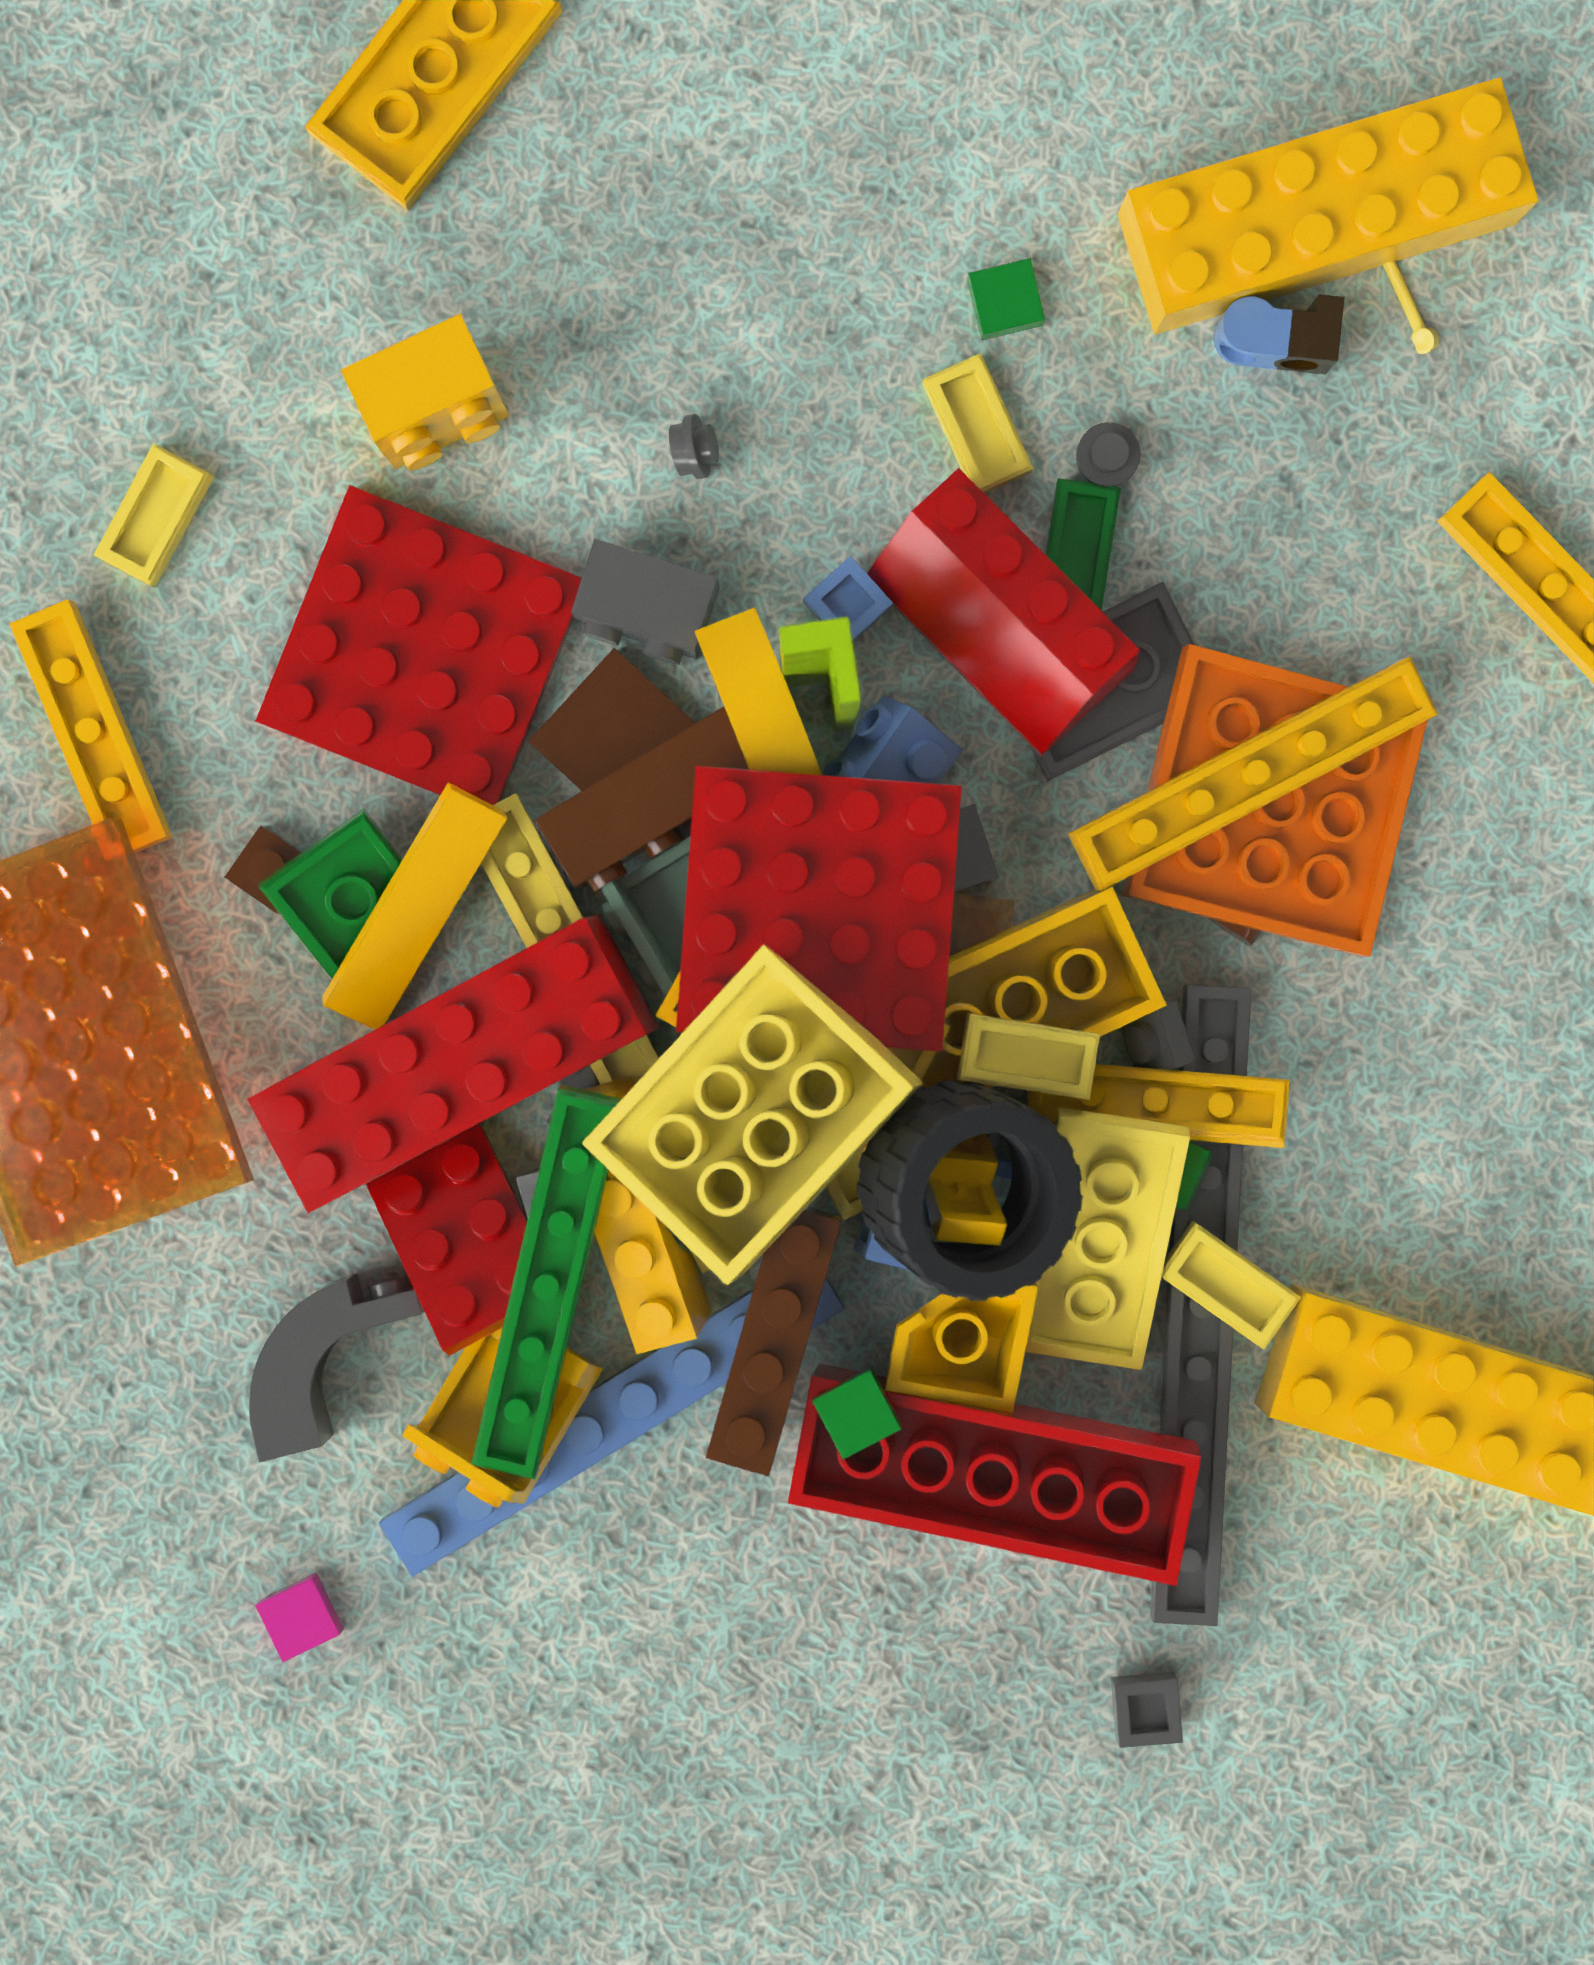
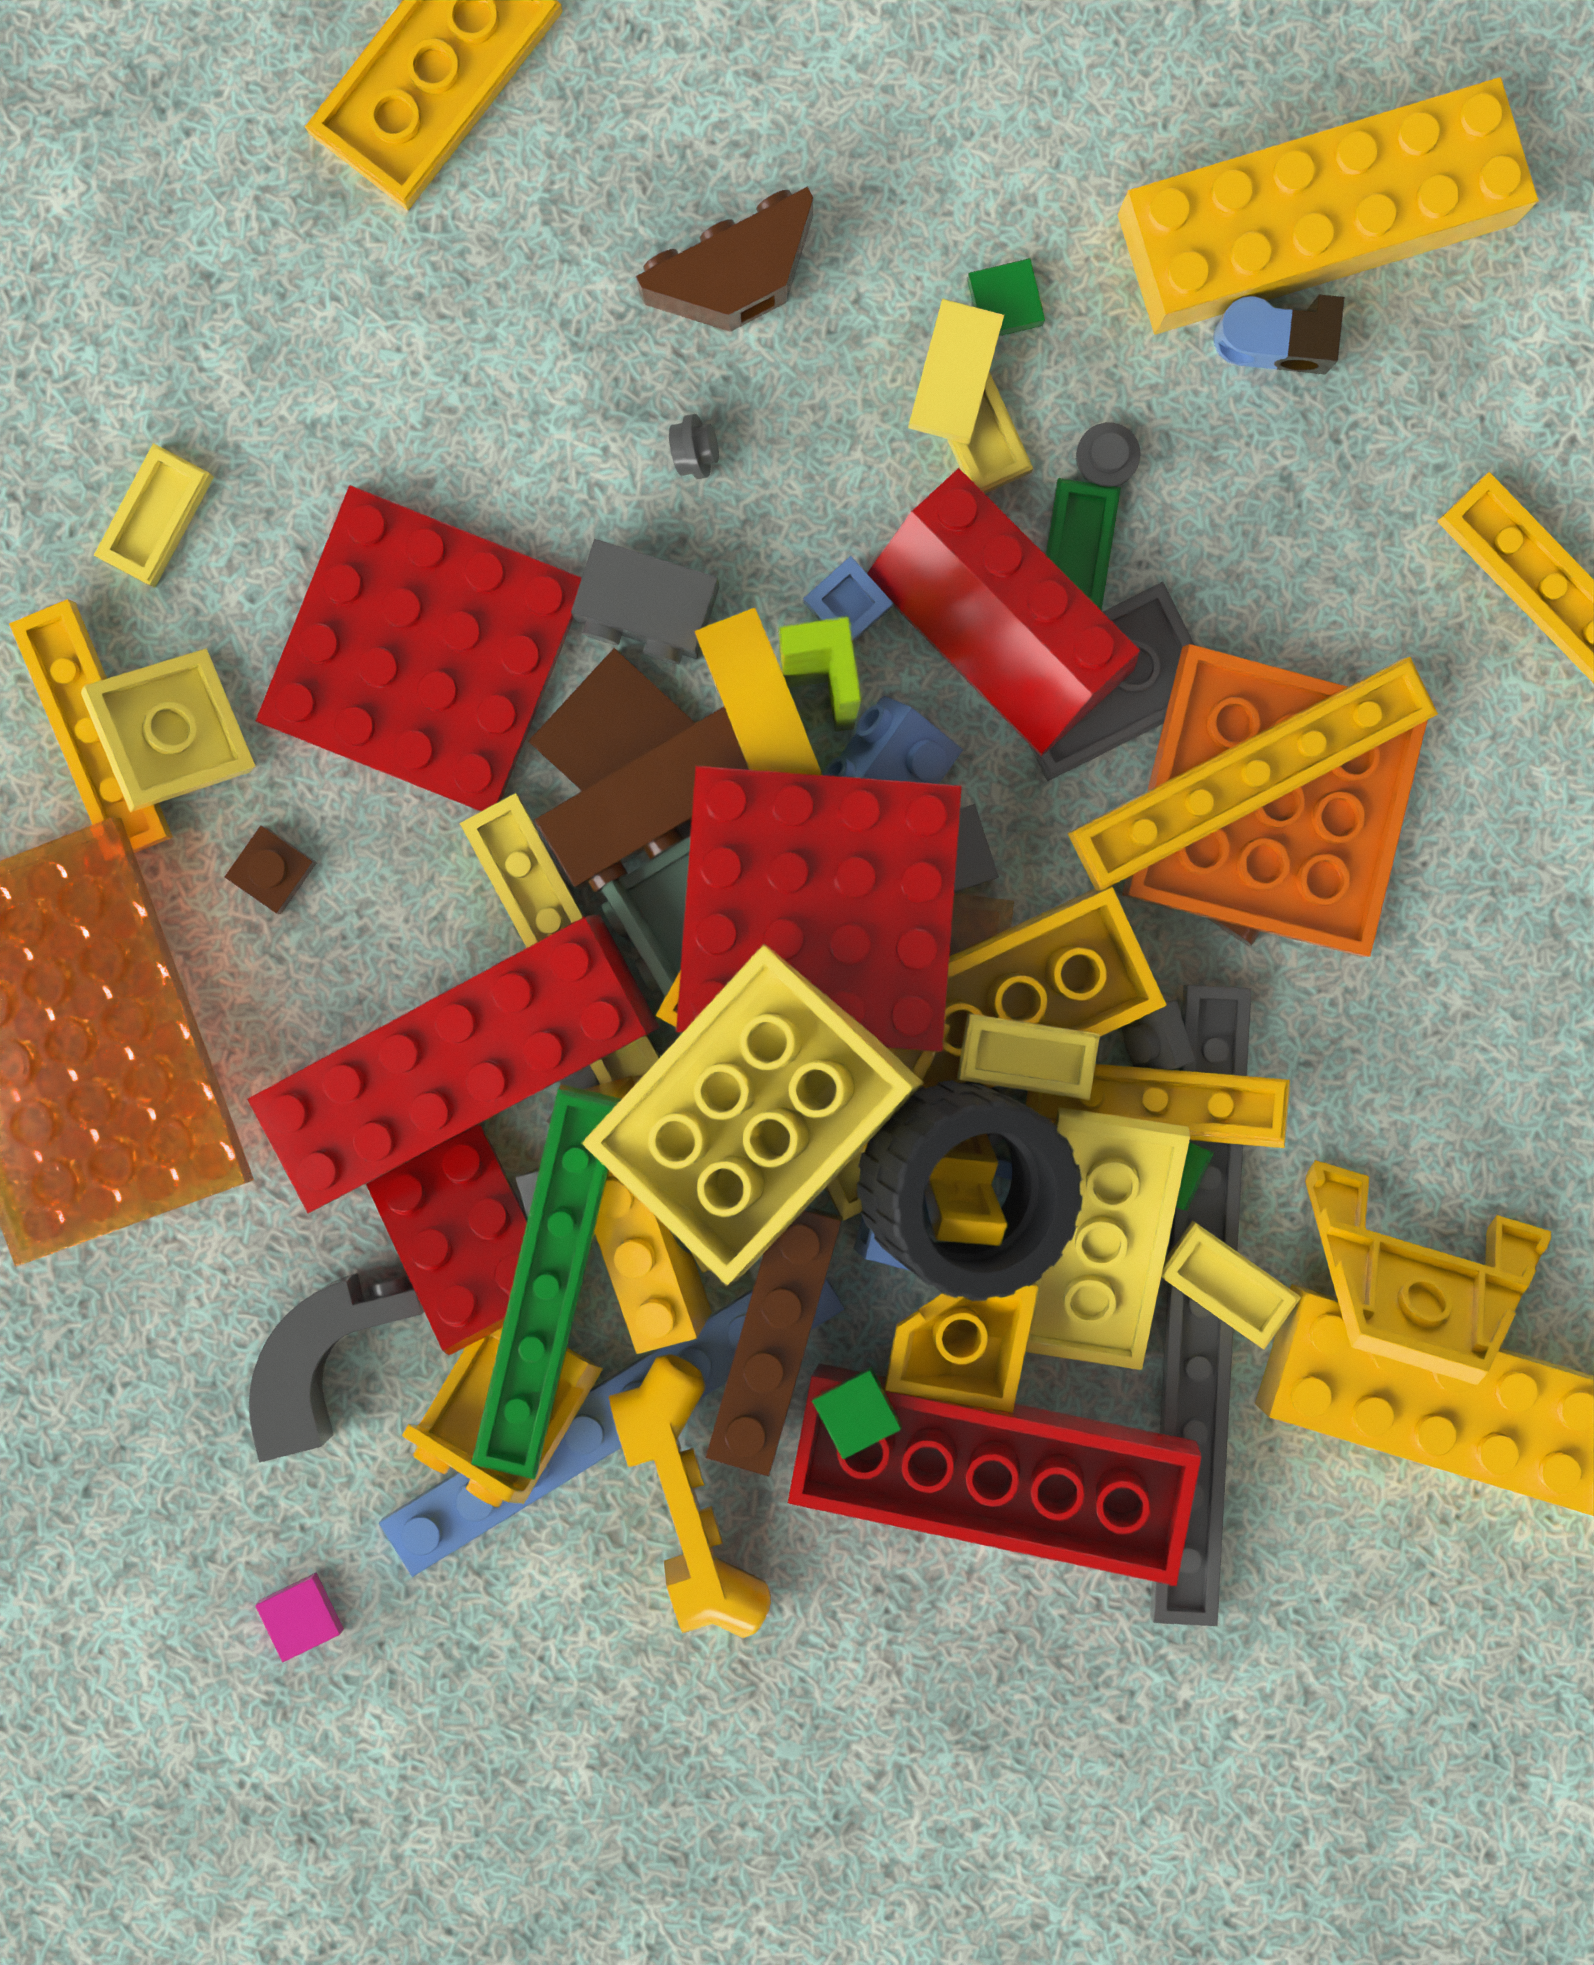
green tile [259,808,403,979] -> none
yellow tile [321,782,507,1030] -> none
yellow brick [340,313,510,471] -> none
dark grey plate [1111,1672,1183,1748] -> none
light yellow hinge [1383,261,1439,354] -> none
none -> light yellow plate [81,648,255,812]
none -> yellow plate [609,1354,771,1638]
none -> reddish brown slope [636,186,814,332]
none -> light yellow tile [908,299,1004,444]
none -> yellow wing [1305,1160,1551,1385]

